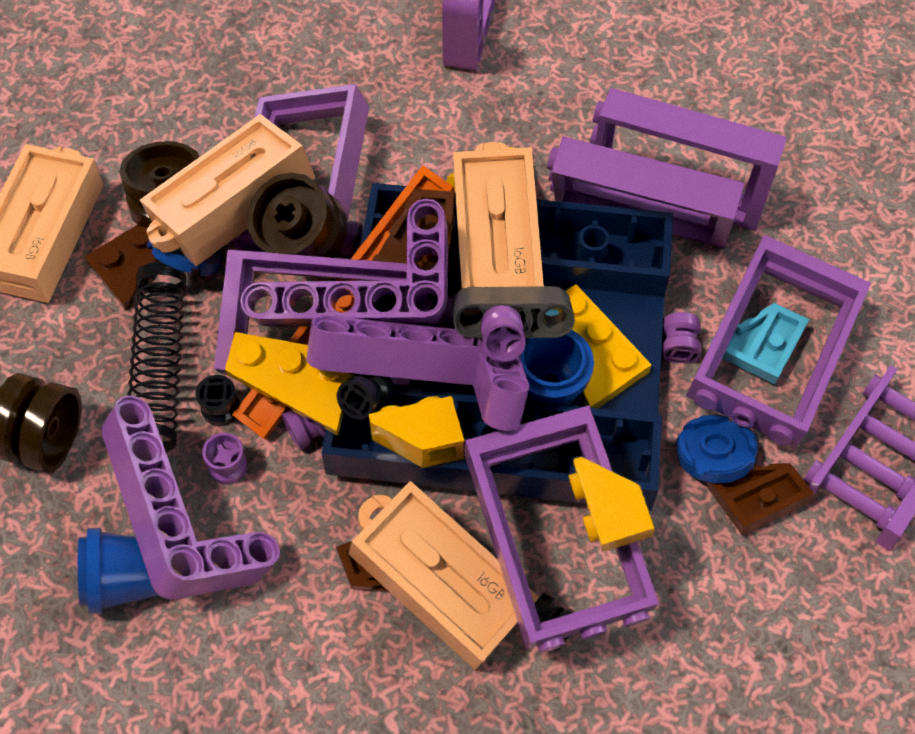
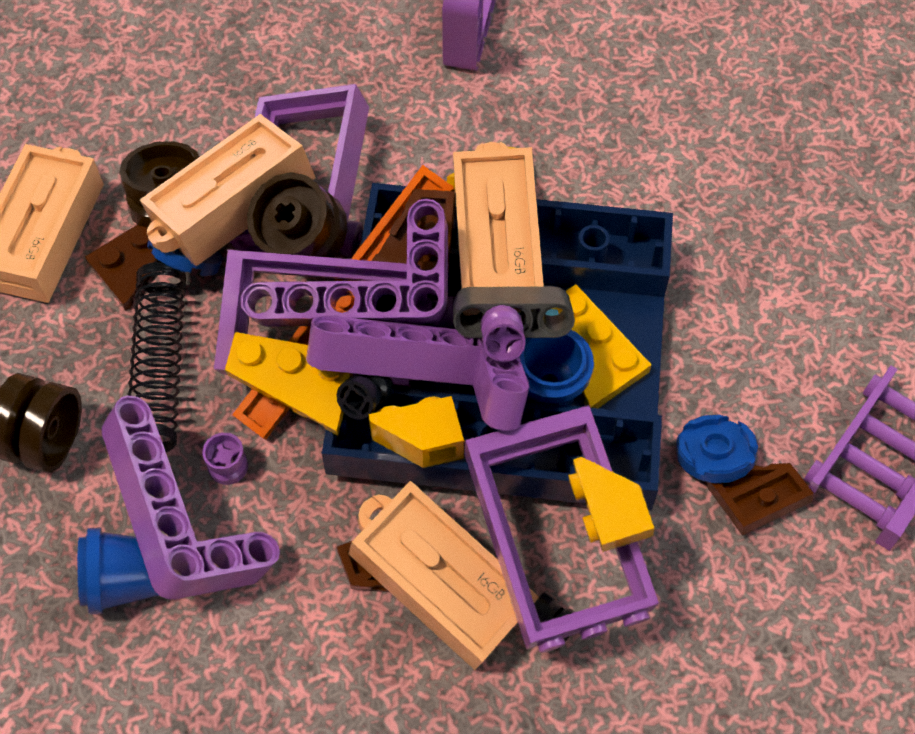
black wheel [195,375,240,427] -> none
medium lavender wheel [282,410,326,450] -> none
medium lavender door [547,136,745,248] -> none
medium lavender door [589,87,787,231] -> none
medium lavender wheel [662,312,701,364] -> none
medium lavender door [686,235,871,448] -> none
medium azure wing [709,303,810,385] -> none

